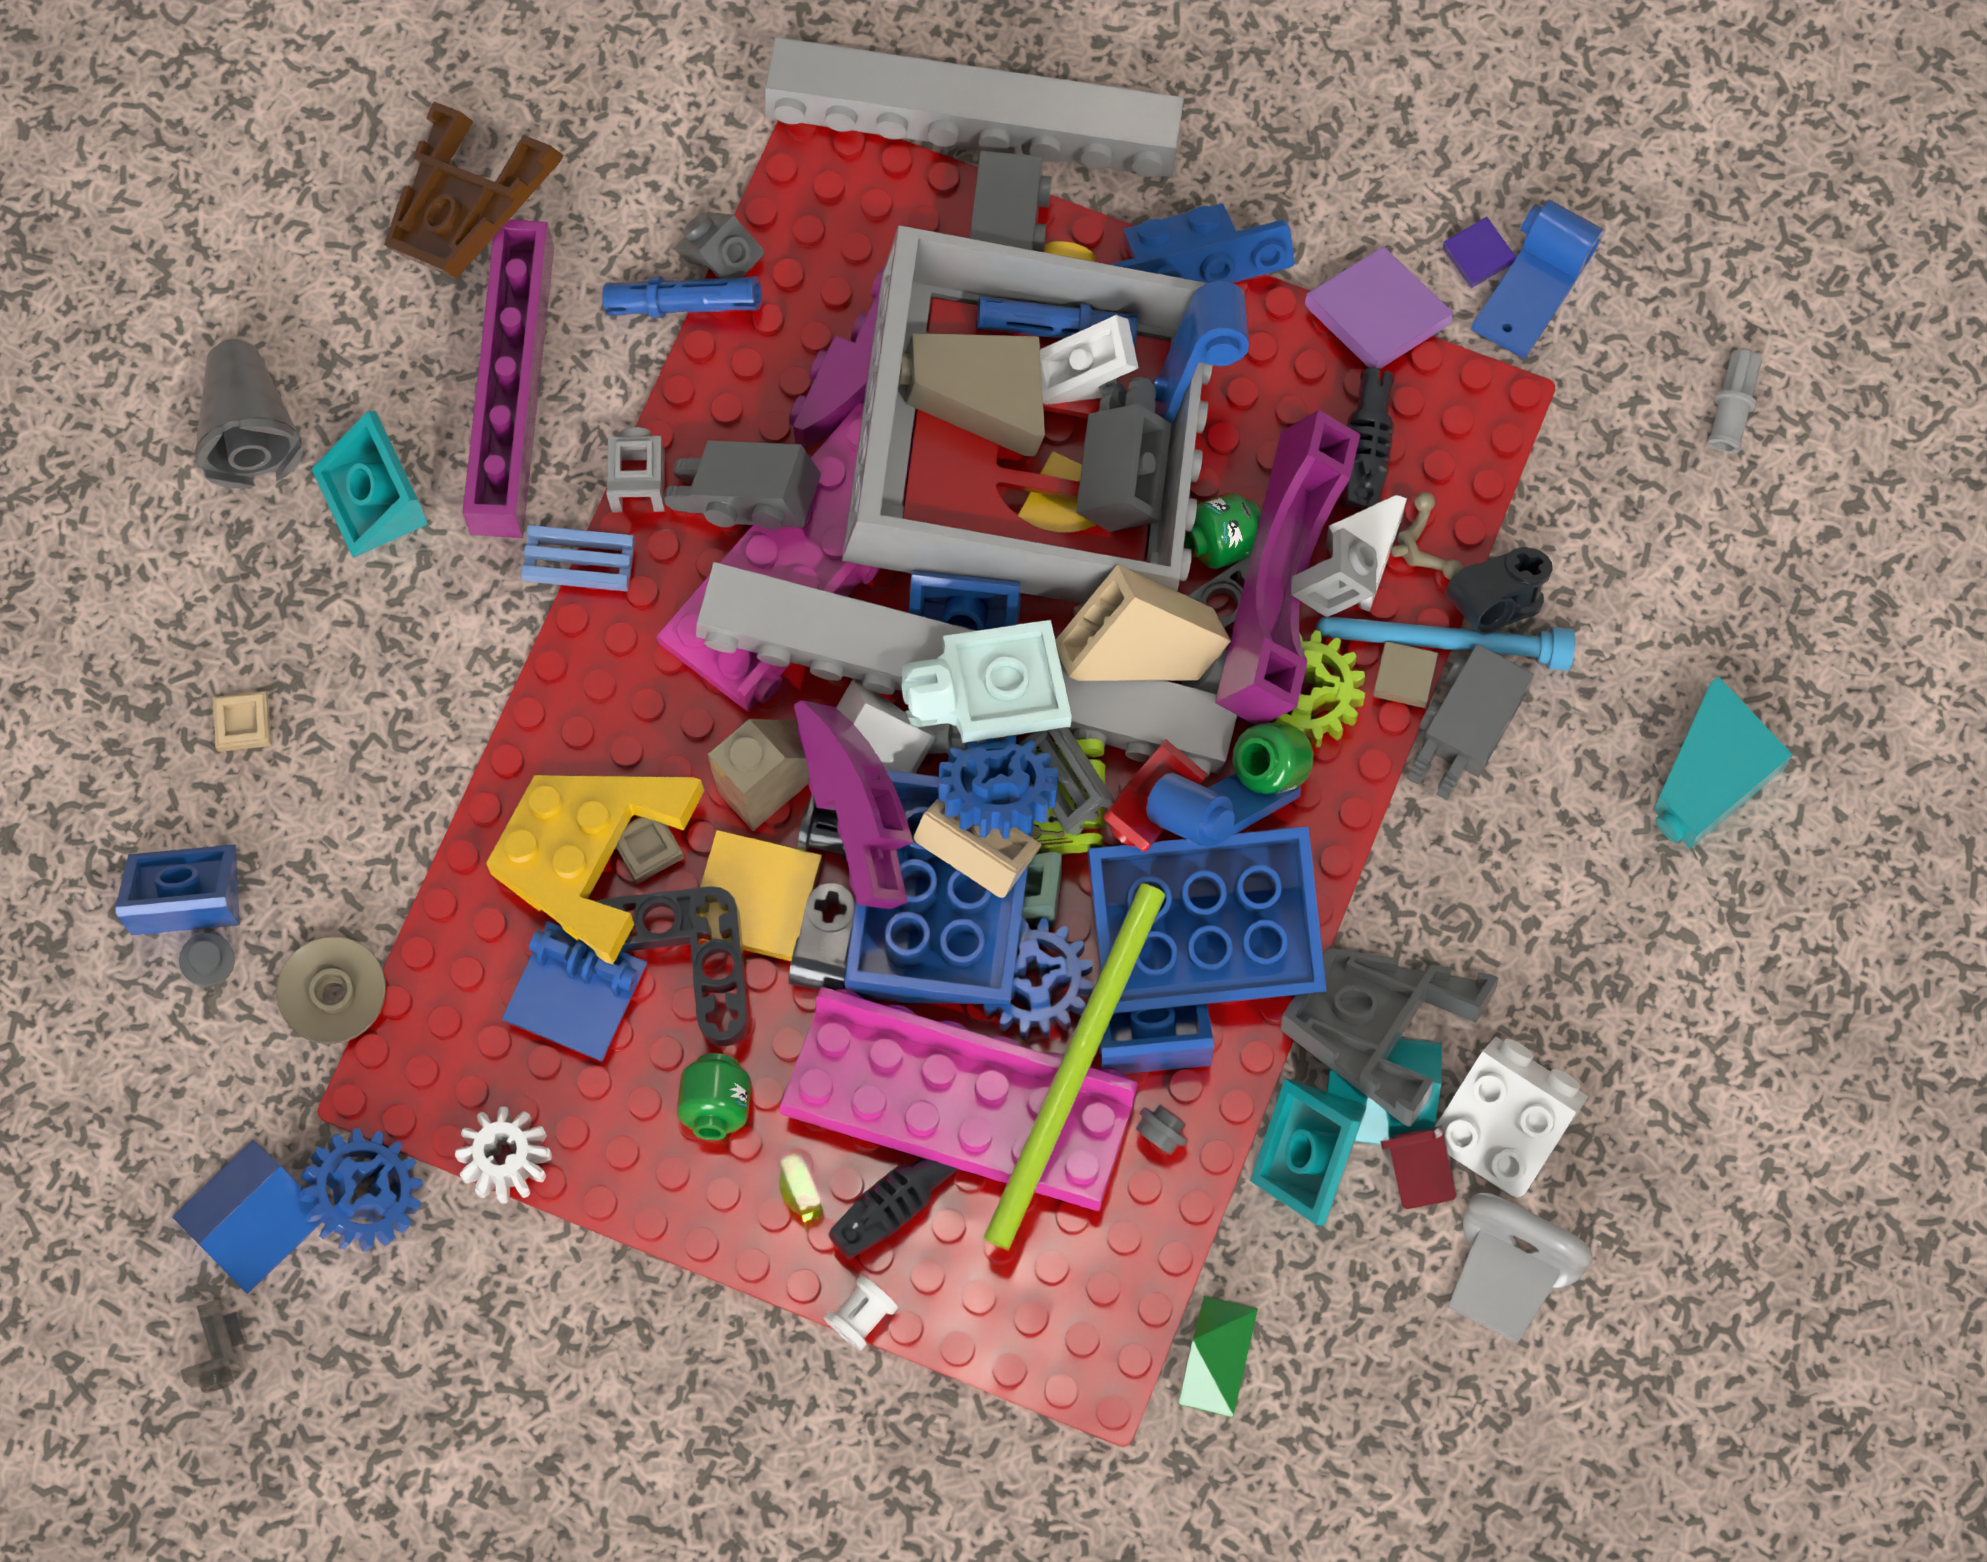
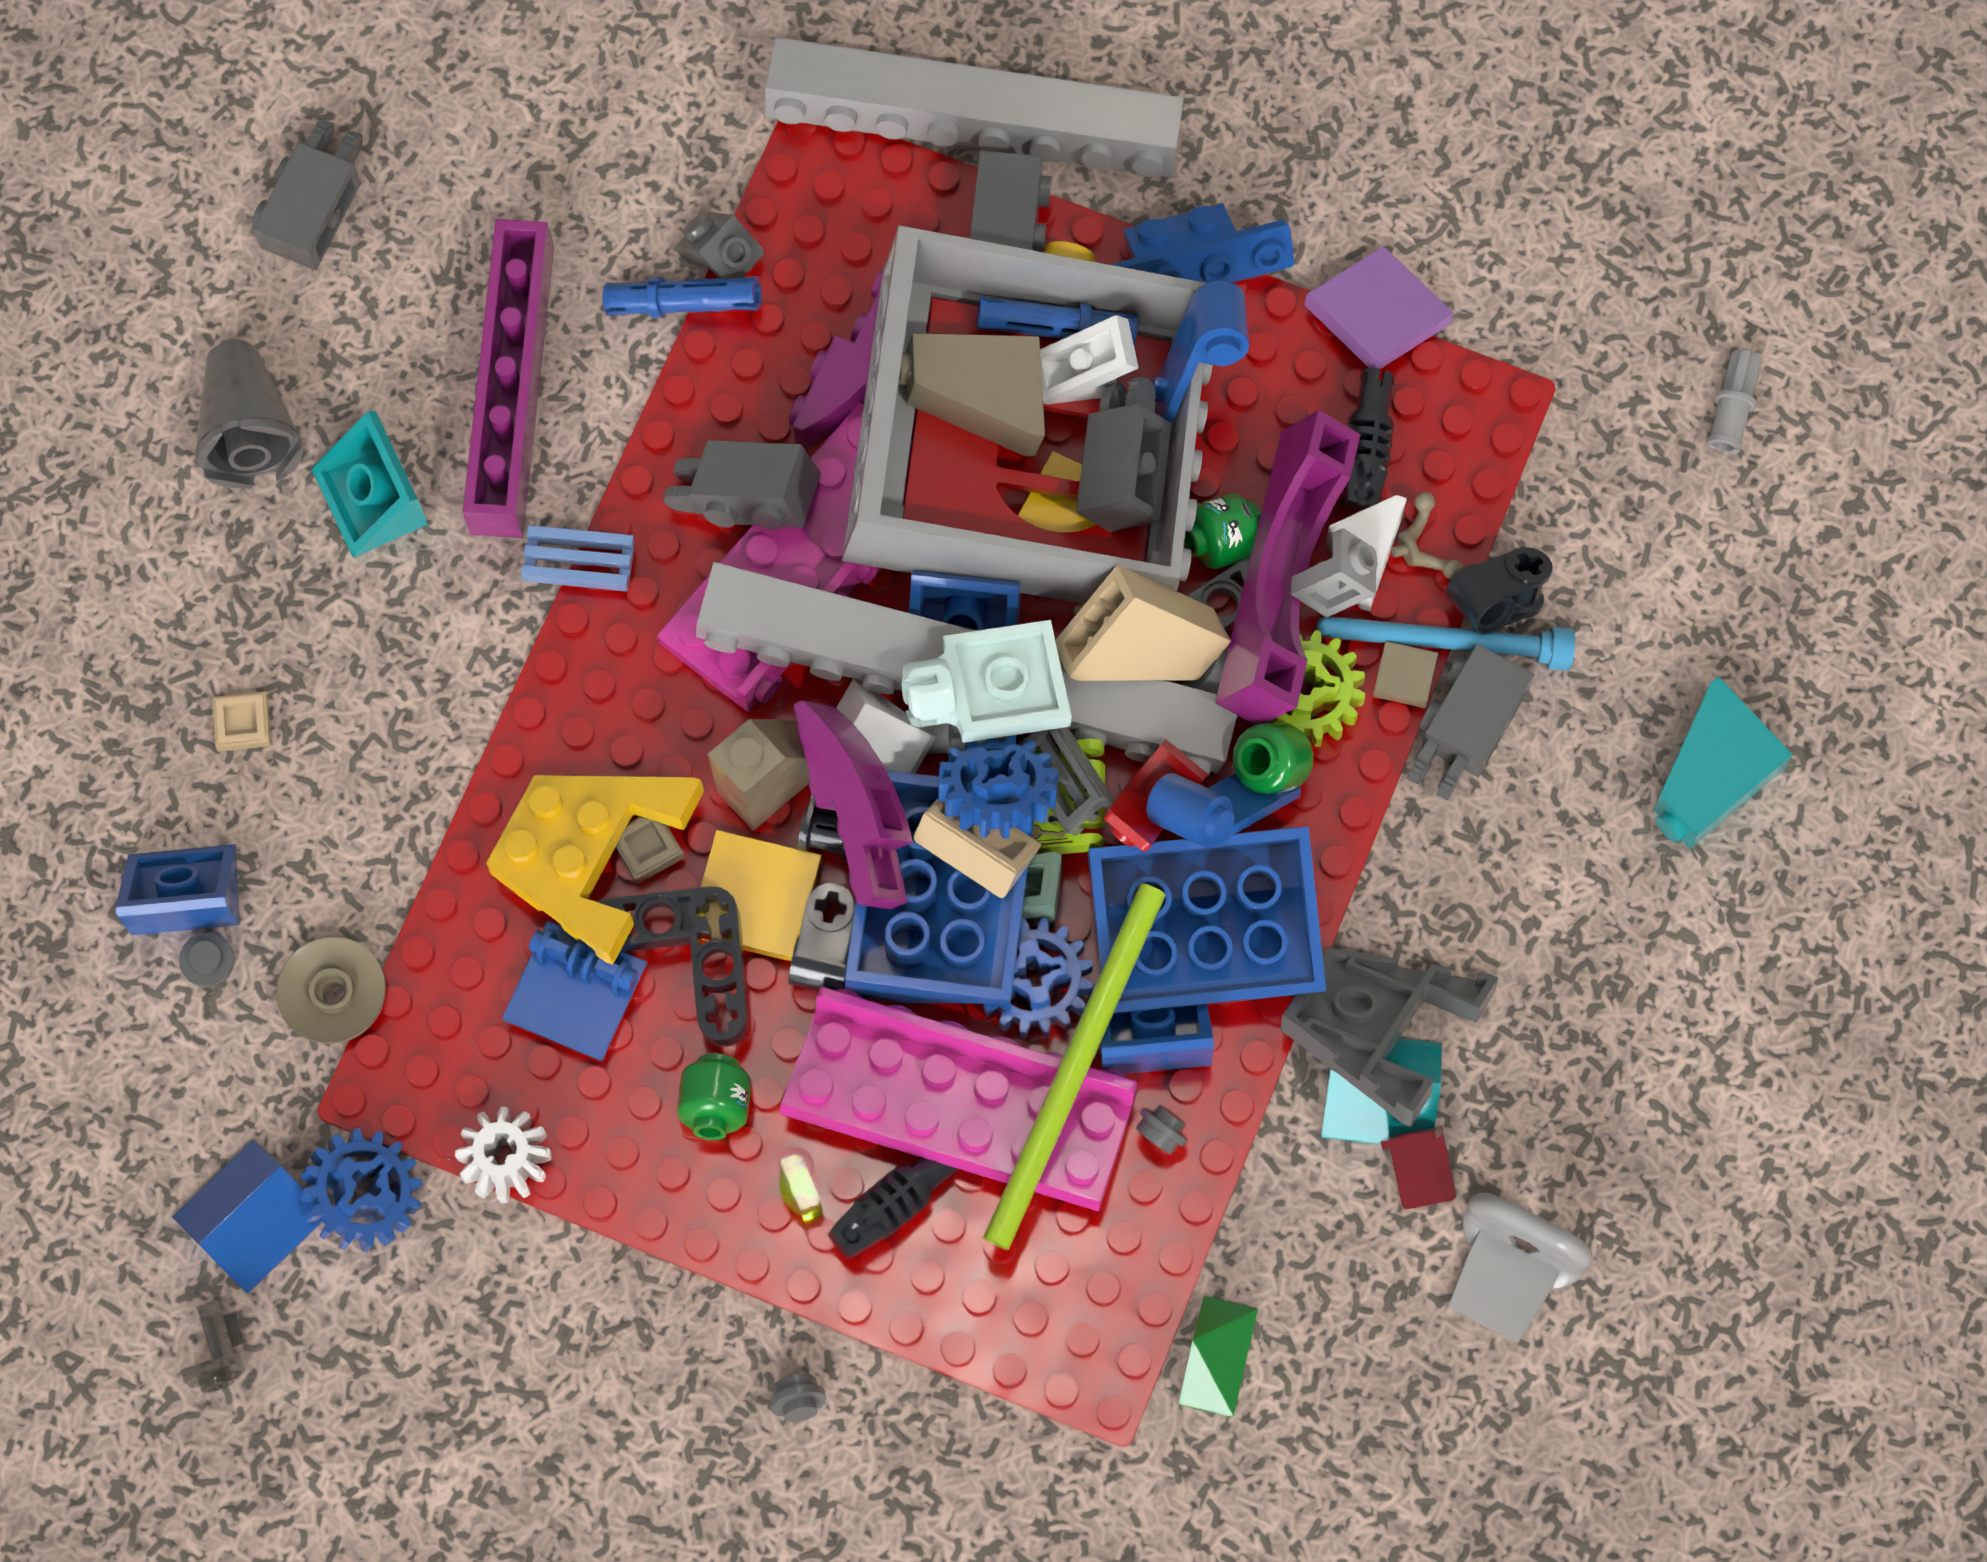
reddish brown wing [384,102,564,279] -> none
light grey window [607,427,665,513] -> none
white bush [824,1275,898,1351] -> none
teal slope [1250,1079,1367,1226] -> none
white bracket [1435,1037,1589,1197] -> none
dark purple tile [1443,217,1516,289] -> none
blue door [1471,199,1605,359] -> none
none -> dark grey hinge [252,119,363,271]
none -> dark grey plate [770,1374,826,1422]

